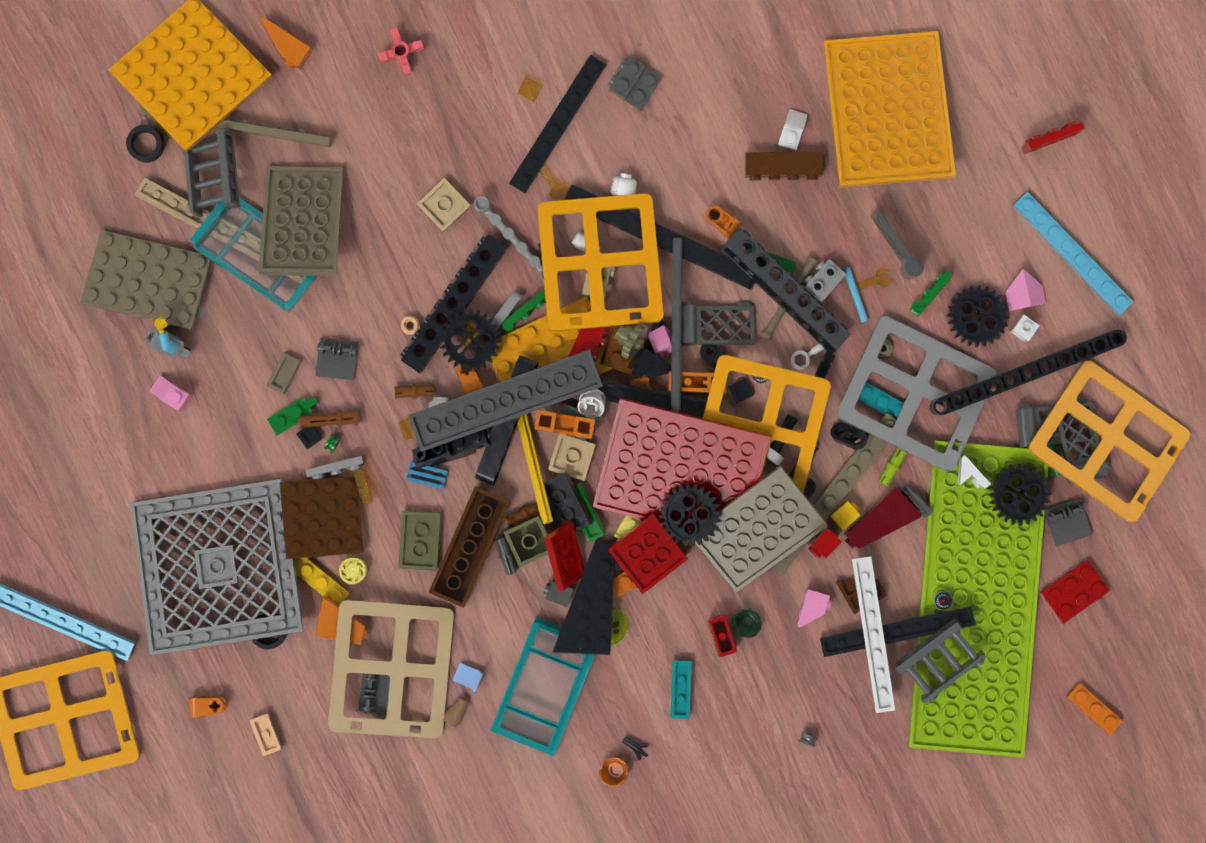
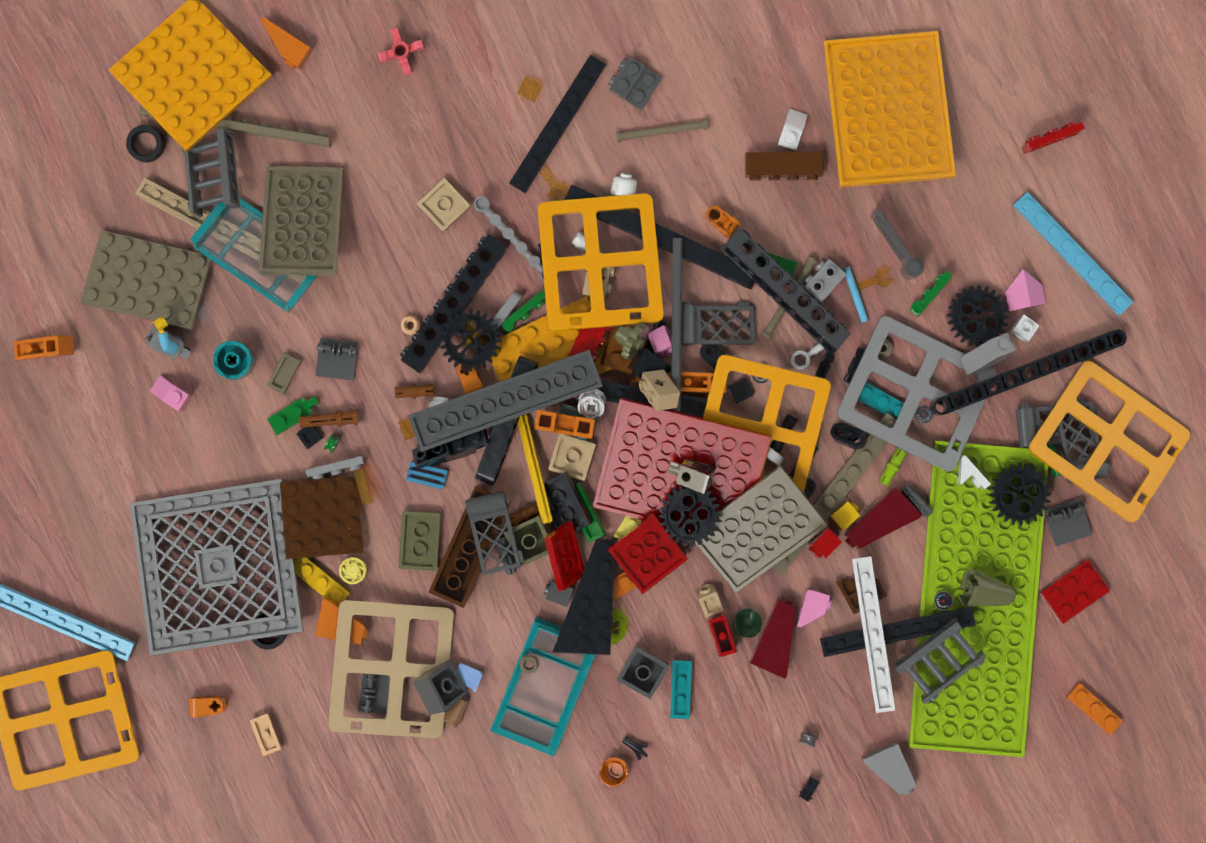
none -> orange slope [14,335,75,360]
none -> teal brick [213,341,255,380]
none -> dark grey slope [412,660,468,715]
none -> dark grey piece [465,491,524,575]
none -> dark tan plate [520,654,539,674]
none -> dark tan bar [616,118,708,143]
none -> dark grey brick [617,645,670,699]
none -> tan brick [639,369,680,411]
none -> dark tan torso [668,459,716,494]
none -> tan bracket [695,584,724,618]
none -> dark red slope [749,597,796,679]
none -> black pin [799,776,820,802]
none -> black axle [844,348,865,384]
none -> light grey slope [861,742,917,795]
none -> clear tile [914,405,934,424]
none -> light grey slope [959,333,1016,376]
none -> olive cone [959,568,1016,607]

